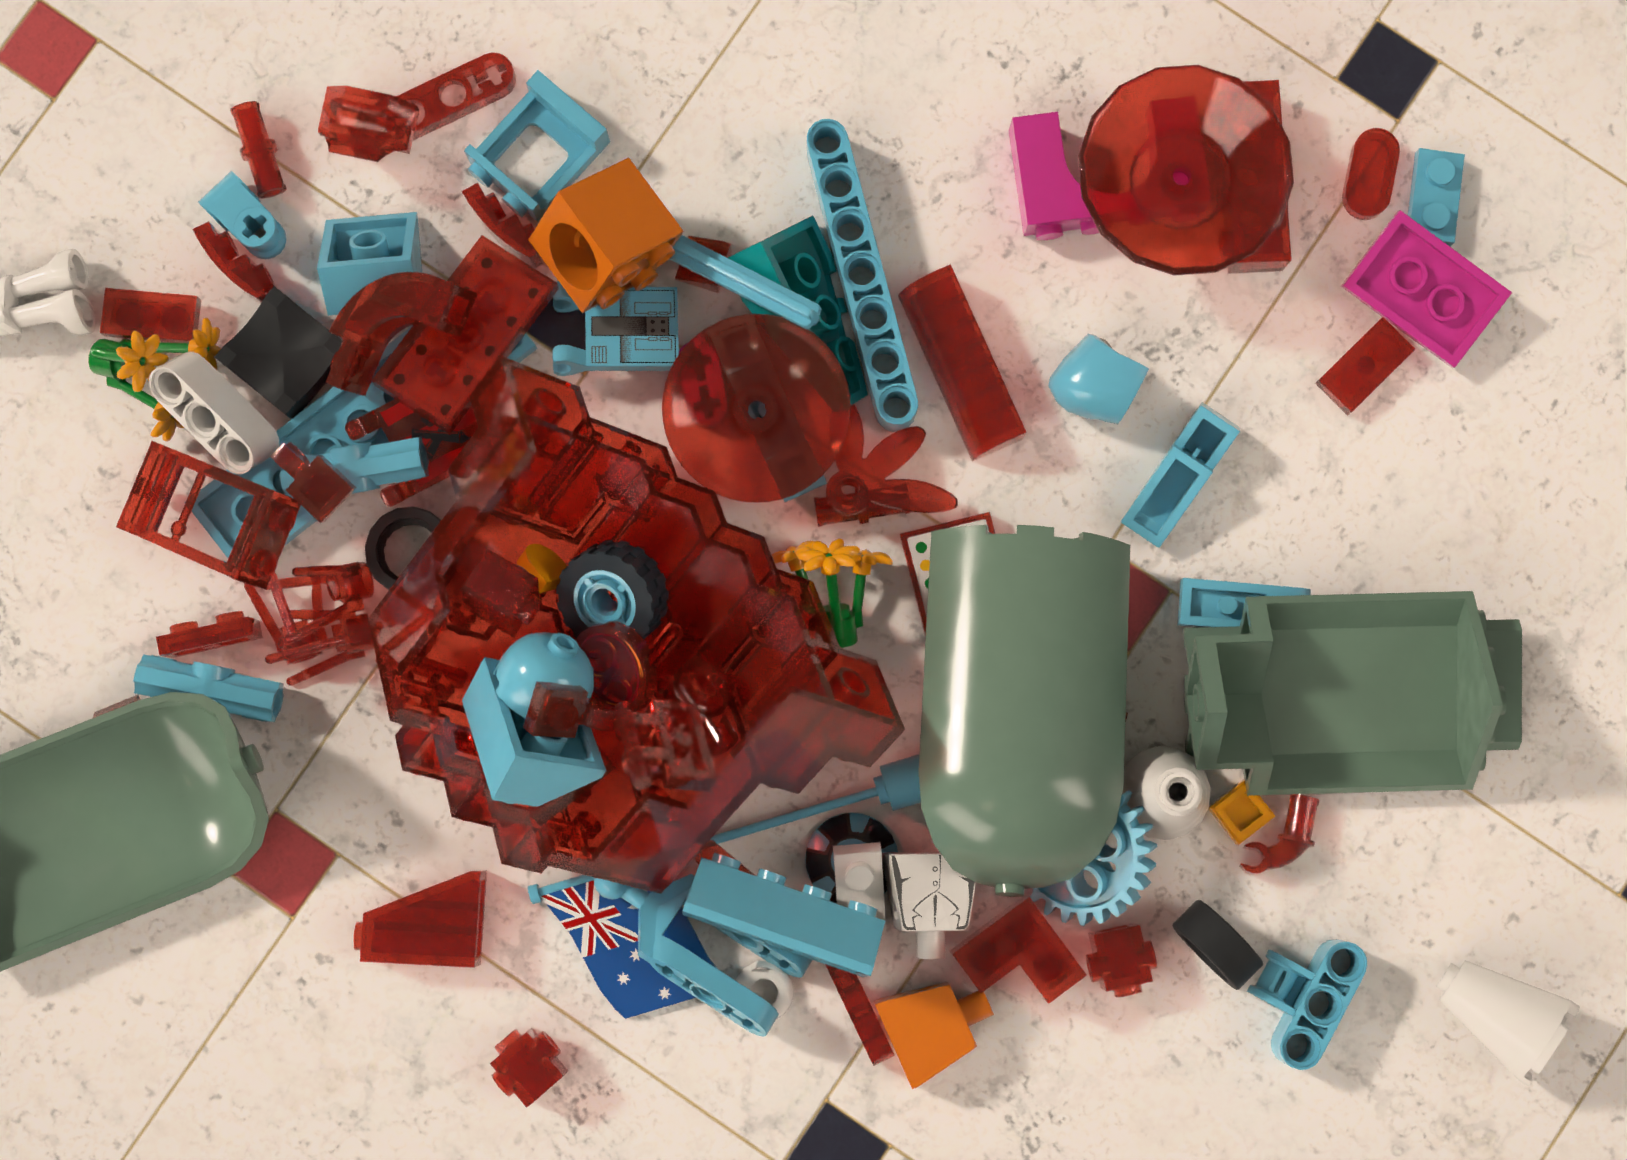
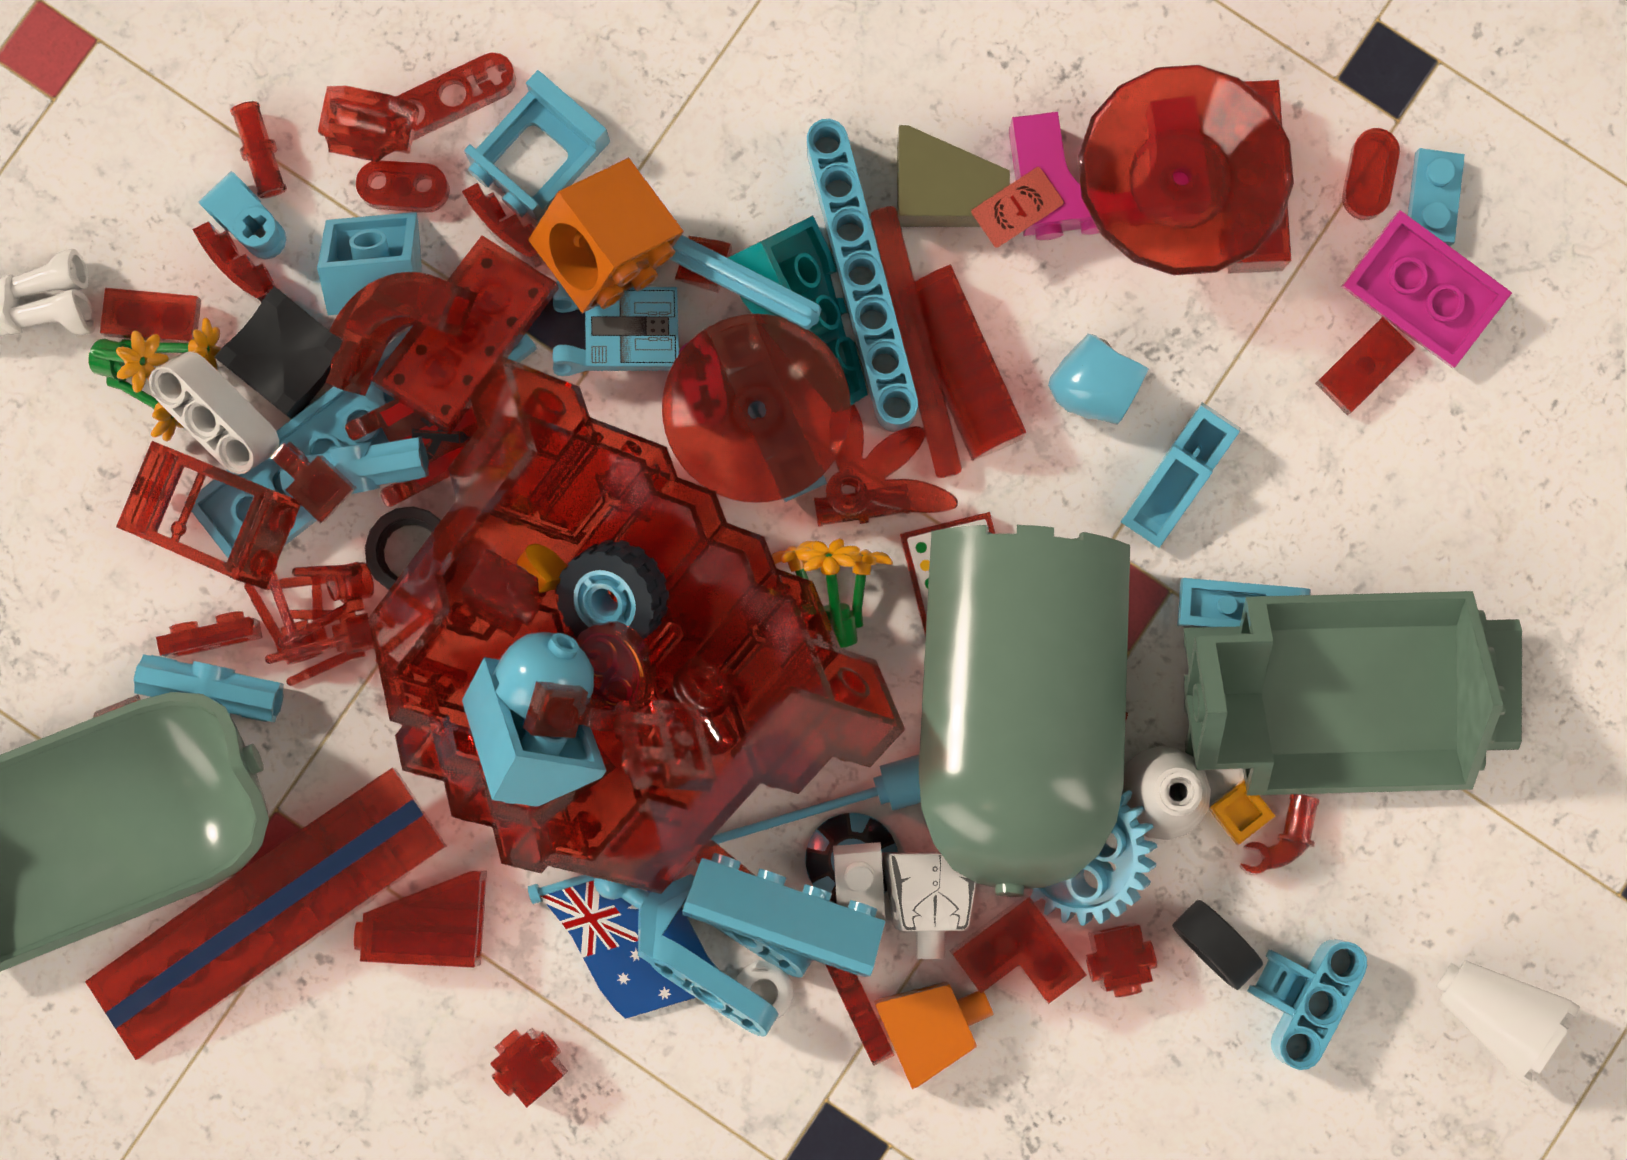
none -> clear red slope [85,767,448,1060]
none -> clear red plate [356,160,450,212]
none -> clear red axle [870,206,962,478]
none -> olive slope [897,125,1010,227]
none -> clear red sticker [971,167,1064,248]

